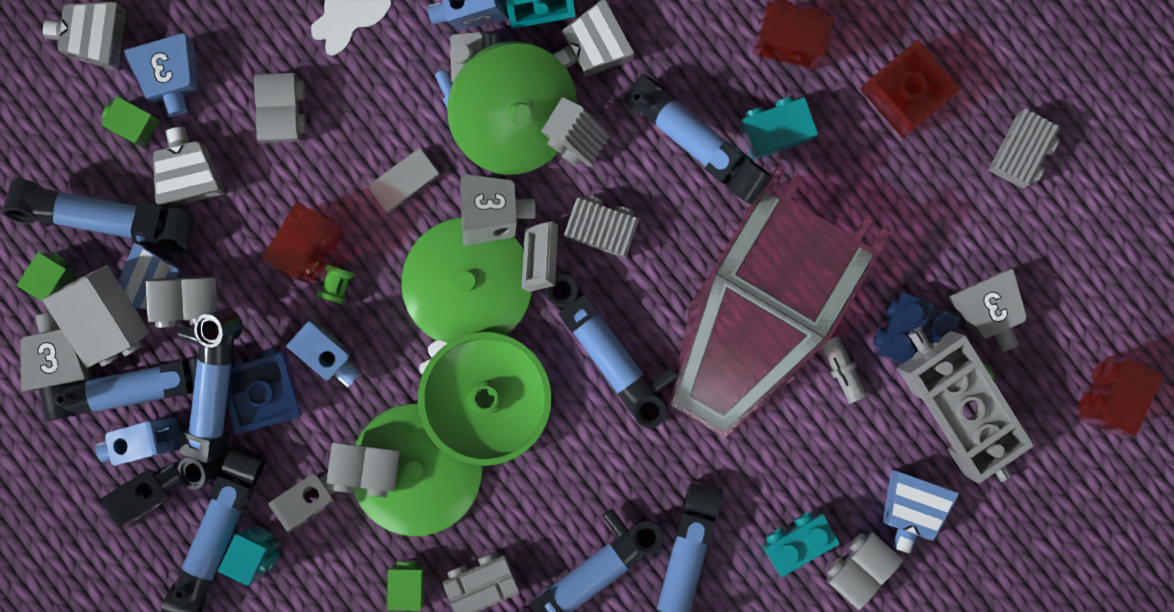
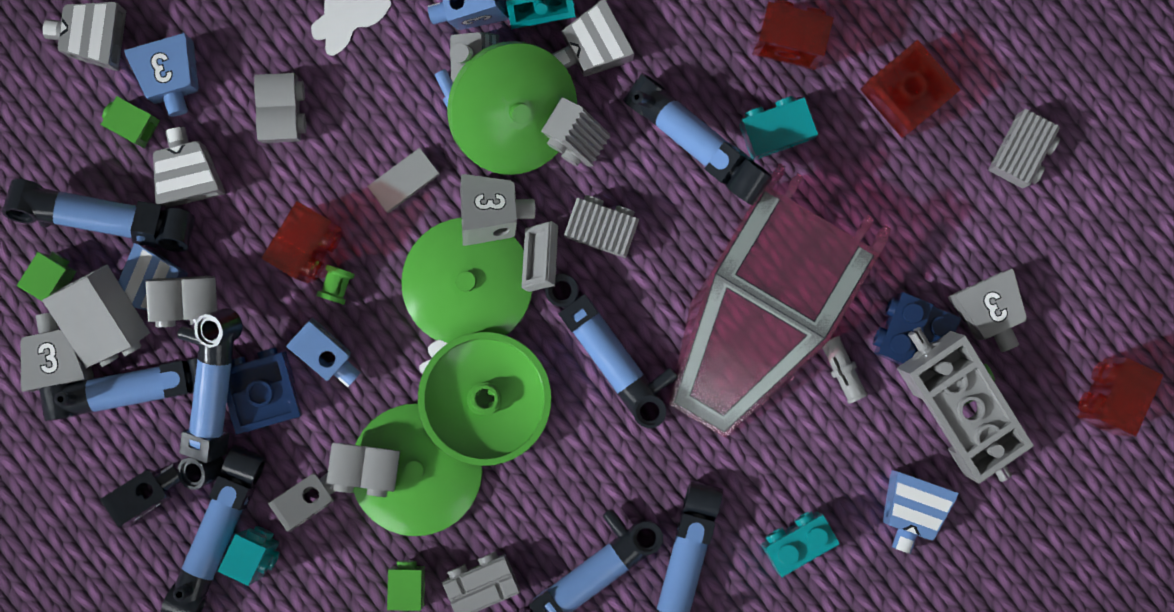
medium blue torso [96,417,181,466] -> none
light grey brick [826,532,903,610] -> none

